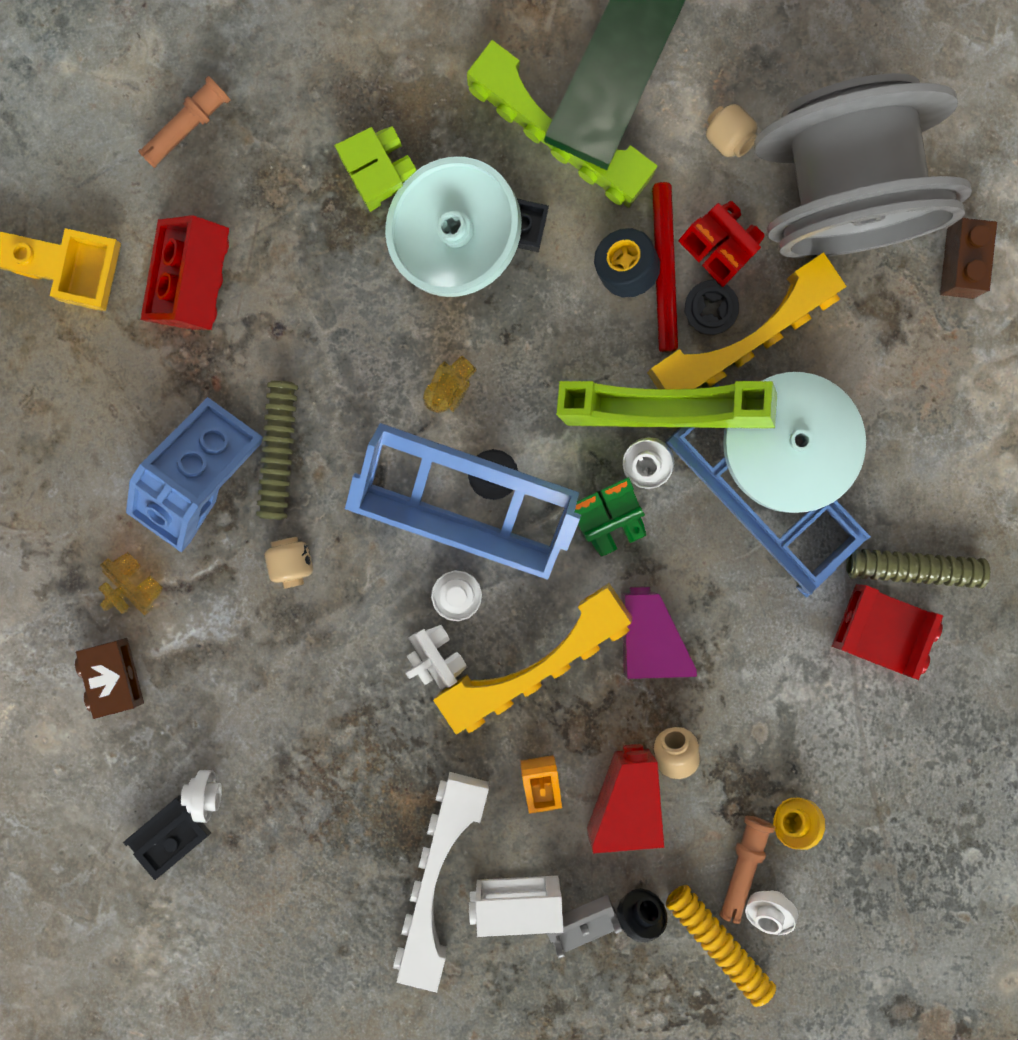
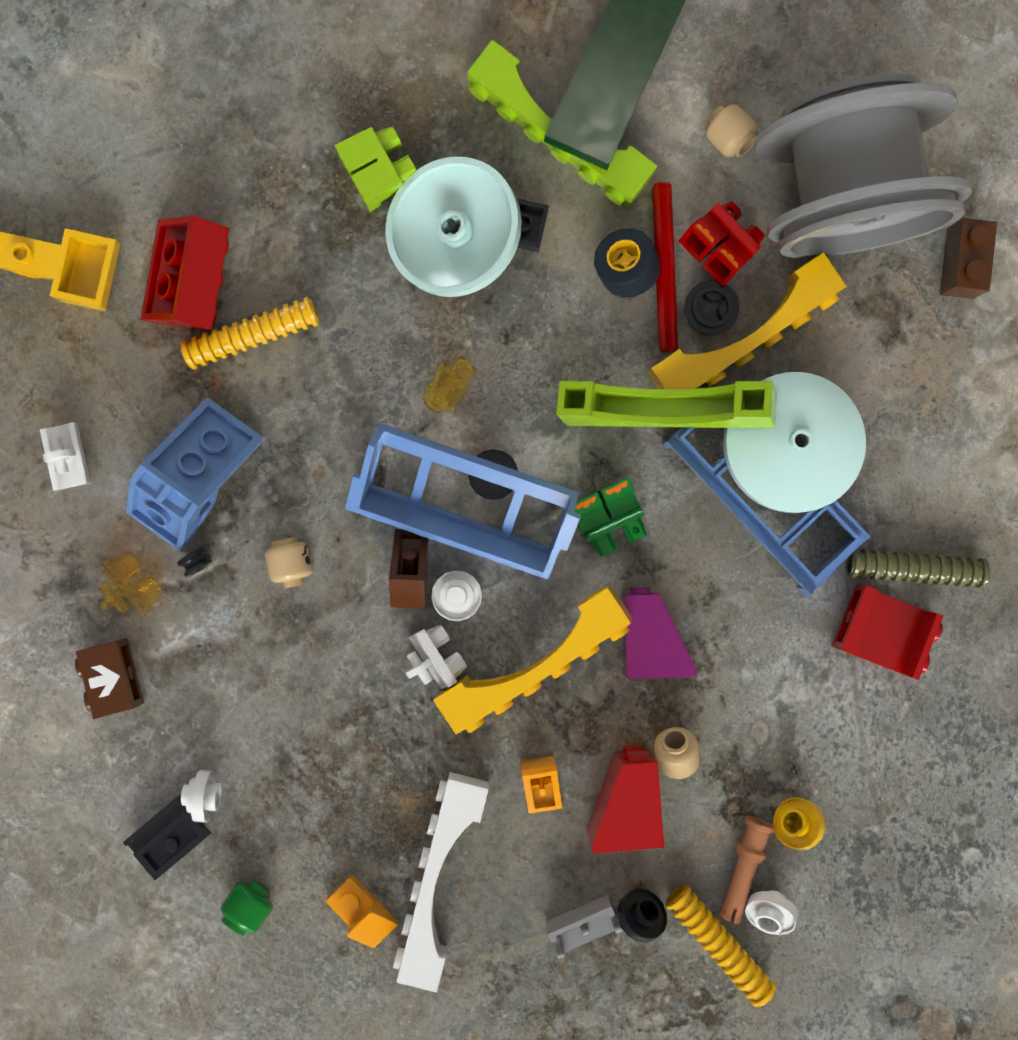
nougat pin [138,76,231,168] -> none
olive piece [256,381,298,520] -> none
white window [469,875,563,937] -> none
white plate [622,437,674,489] -> none
none -> white hips [40,422,91,491]
none -> black bush [177,547,213,578]
none -> yellow piece [180,296,319,370]
none -> green head [221,880,273,936]
none -> light orange slope [325,874,399,948]
none -> reddish brown slope [389,529,429,609]

